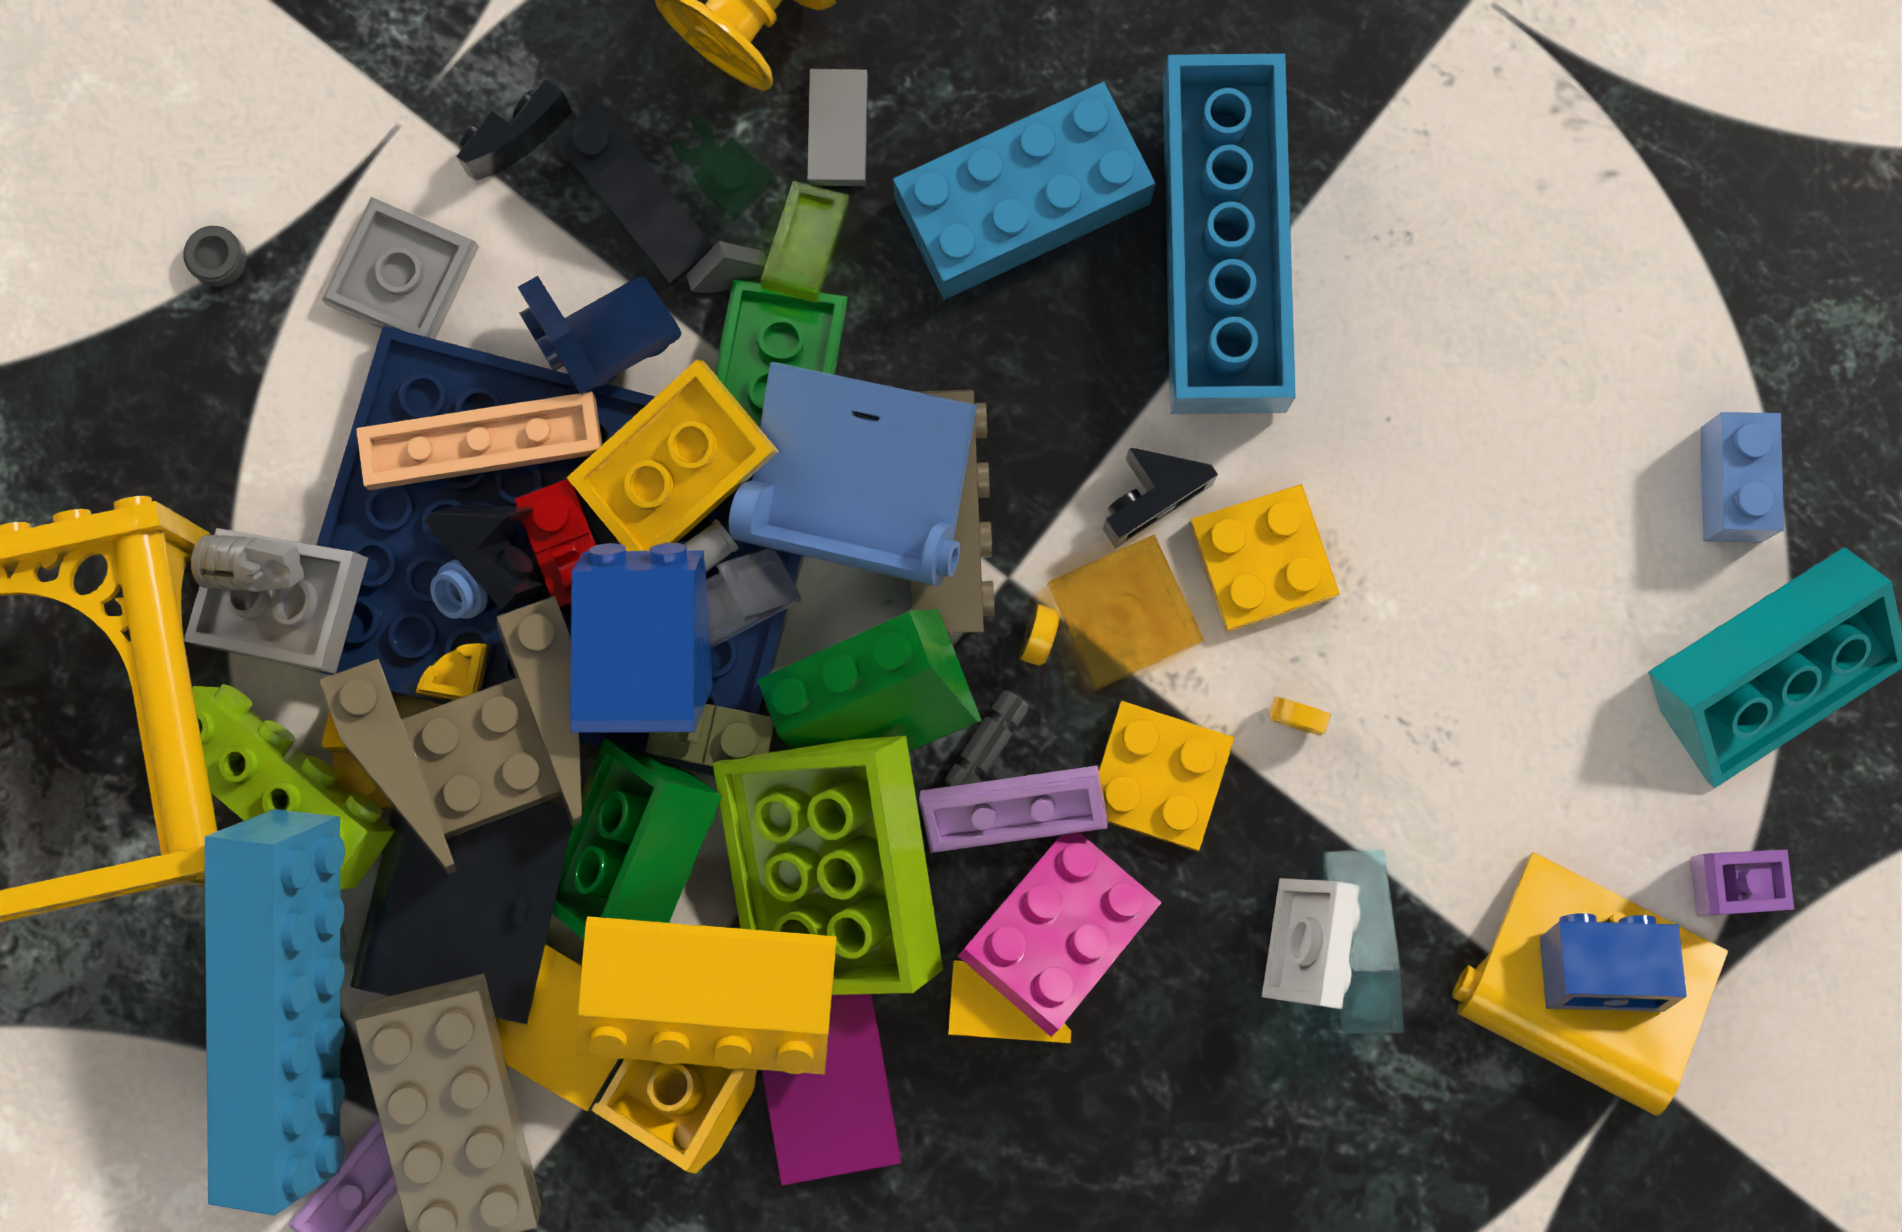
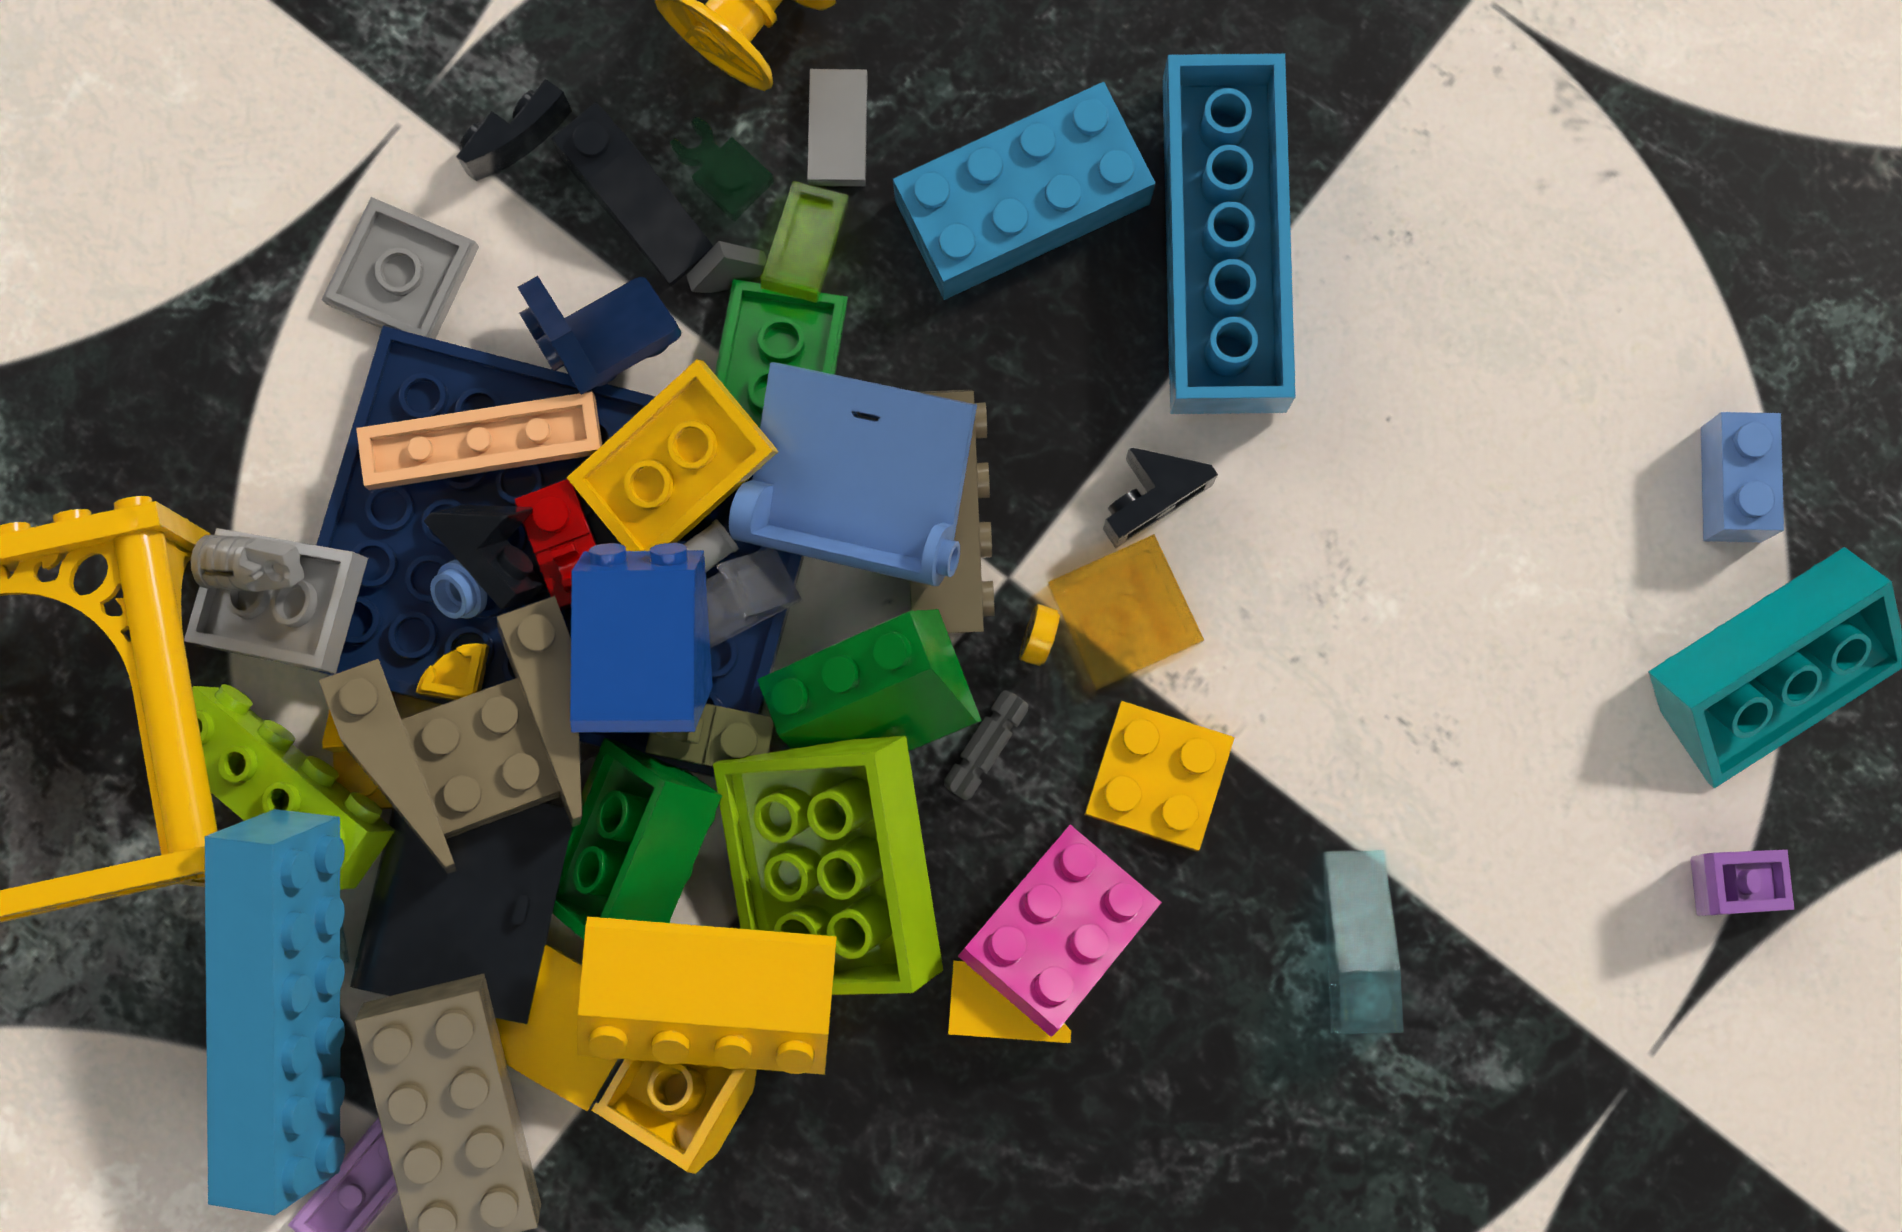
dark grey tile [183,226,247,287] -> none
magenta tile [762,994,902,1185] -> none
lavender tile [919,766,1108,853] -> none
yellow plate [1189,484,1340,633] -> none
white plate [1262,878,1360,1009] -> none
yellow tile [1268,696,1332,736] -> none
yellow door [1452,852,1728,1116] -> none
blue brick [1540,913,1687,1012] -> none

